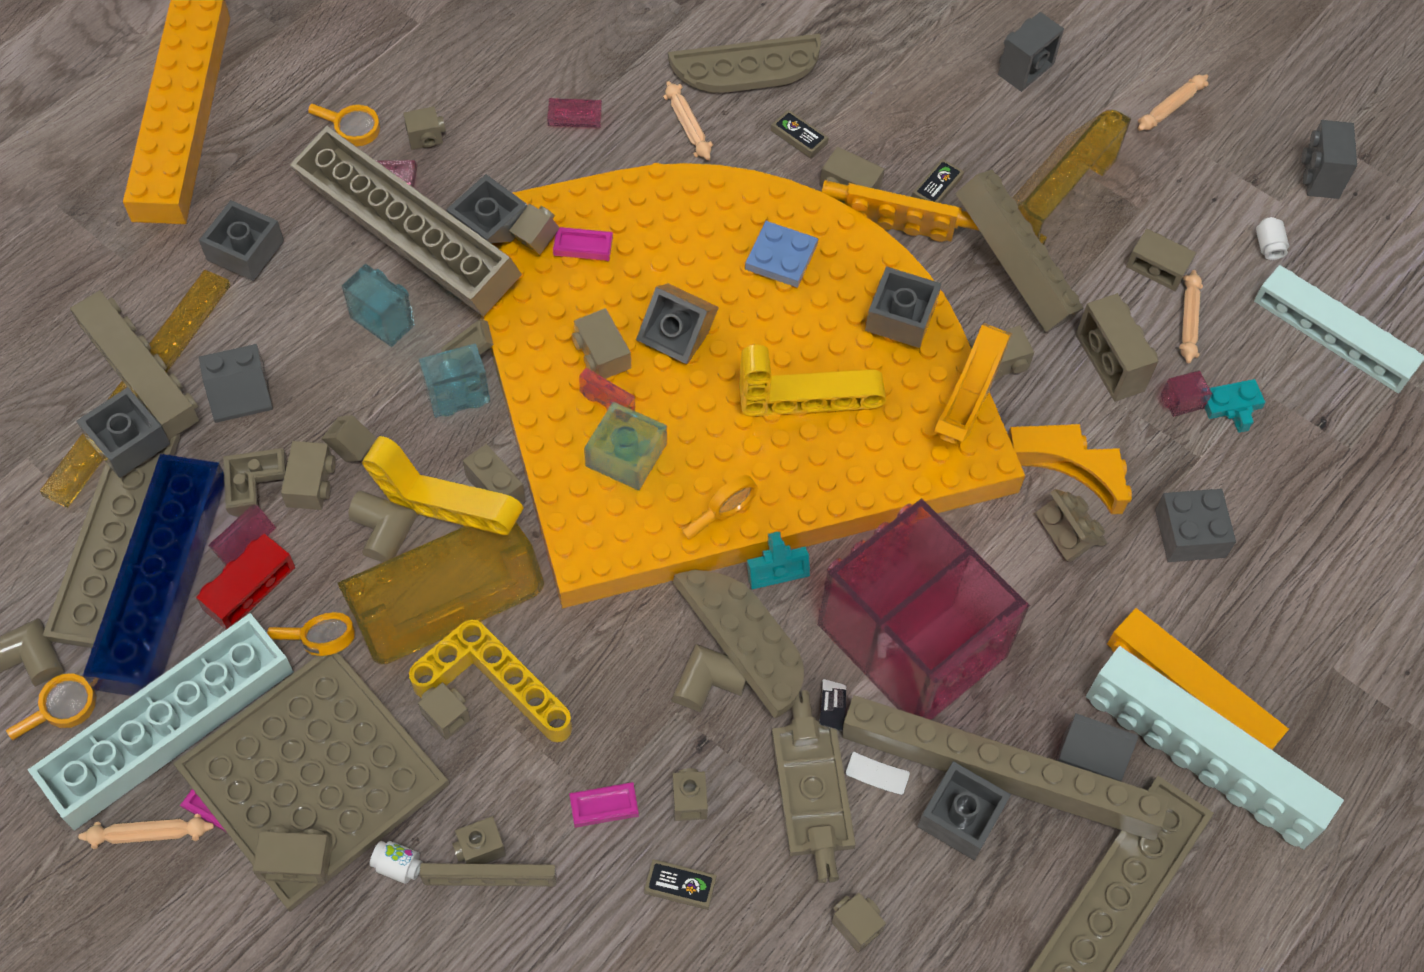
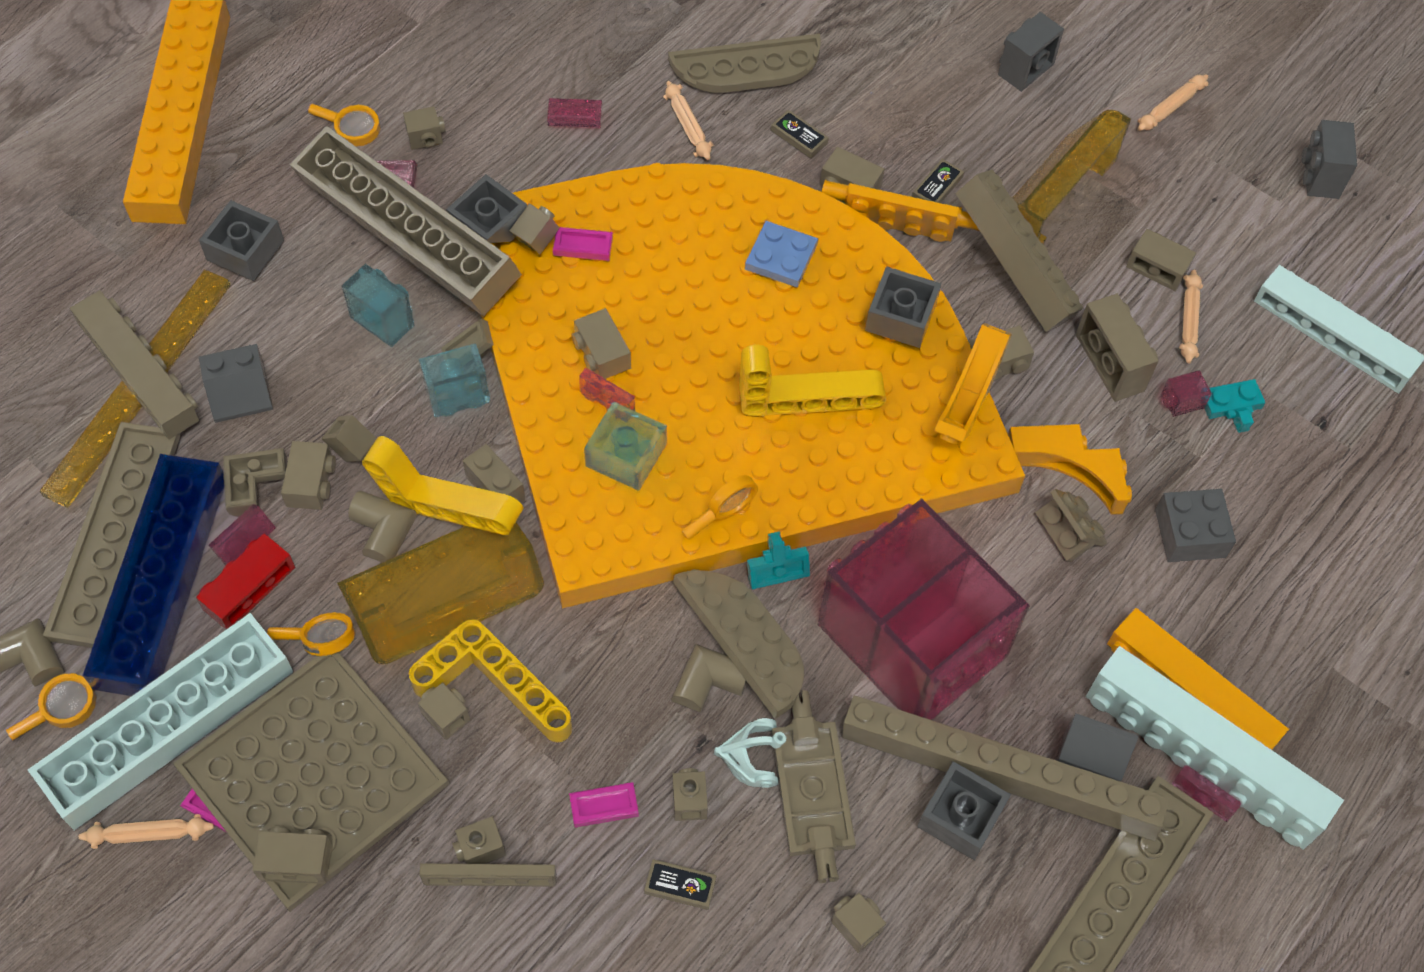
dark grey brick [76,387,170,478] -> none
white brick [370,841,423,884] -> none
dark grey slope [636,283,719,364] -> none
sticker [819,679,846,731] -> none
white sticker [846,752,910,795] -> none
white brick [1256,217,1289,260] -> none
none -> light aqua helmet [714,718,786,788]
none -> clear pink plate [1172,765,1241,822]

